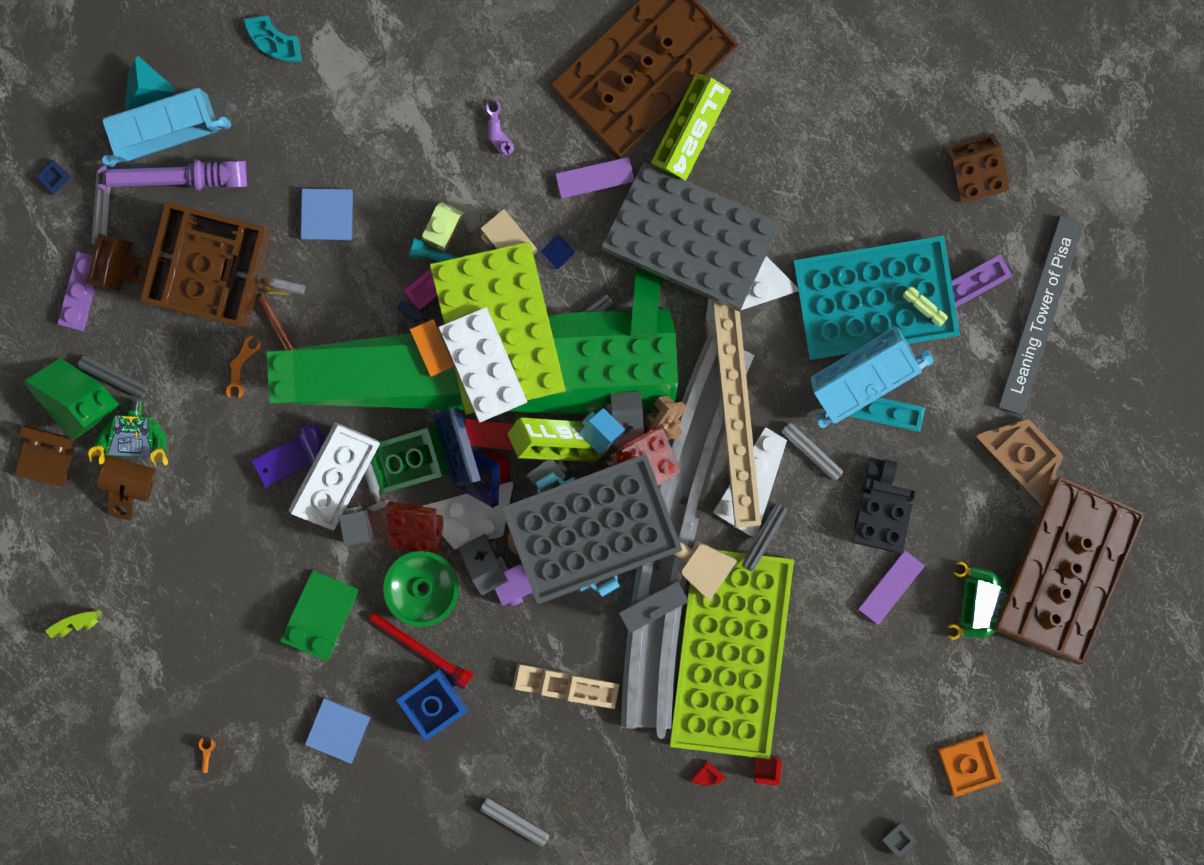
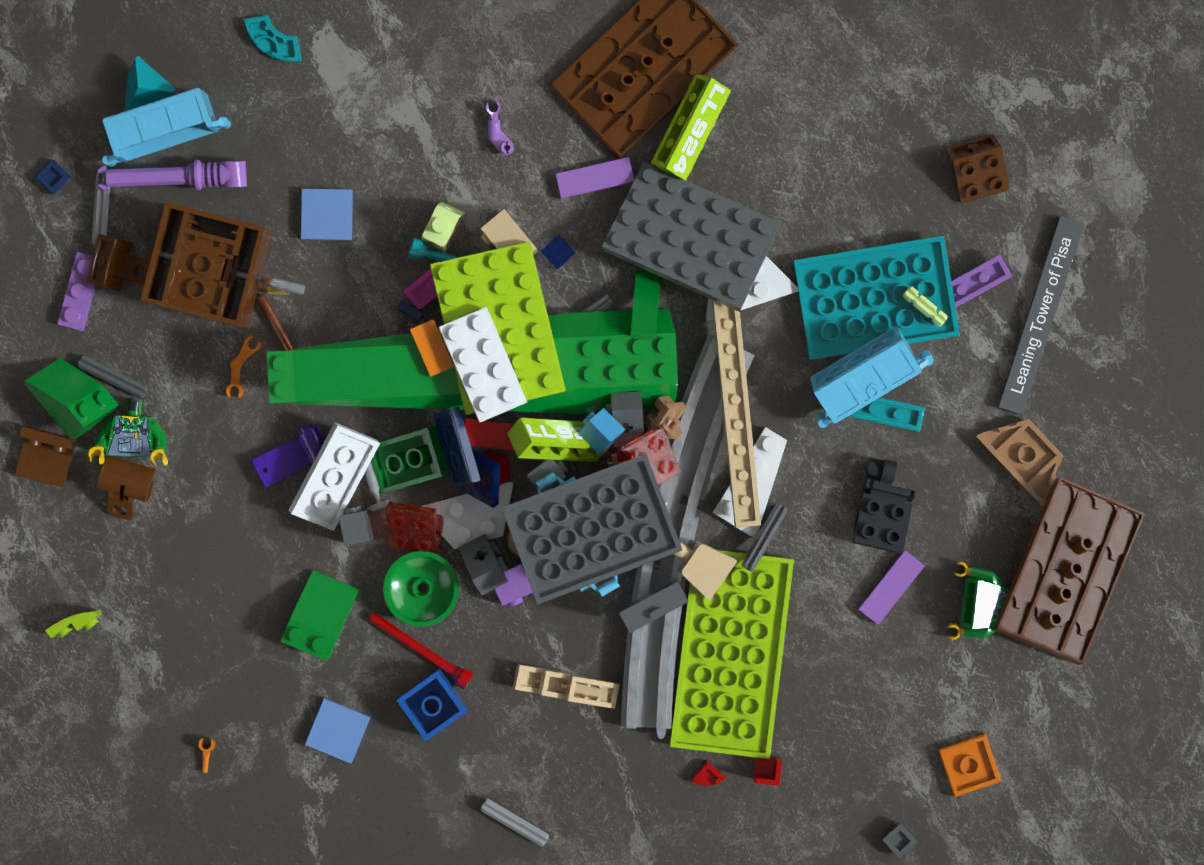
light grey axle [782,423,843,481] -> none

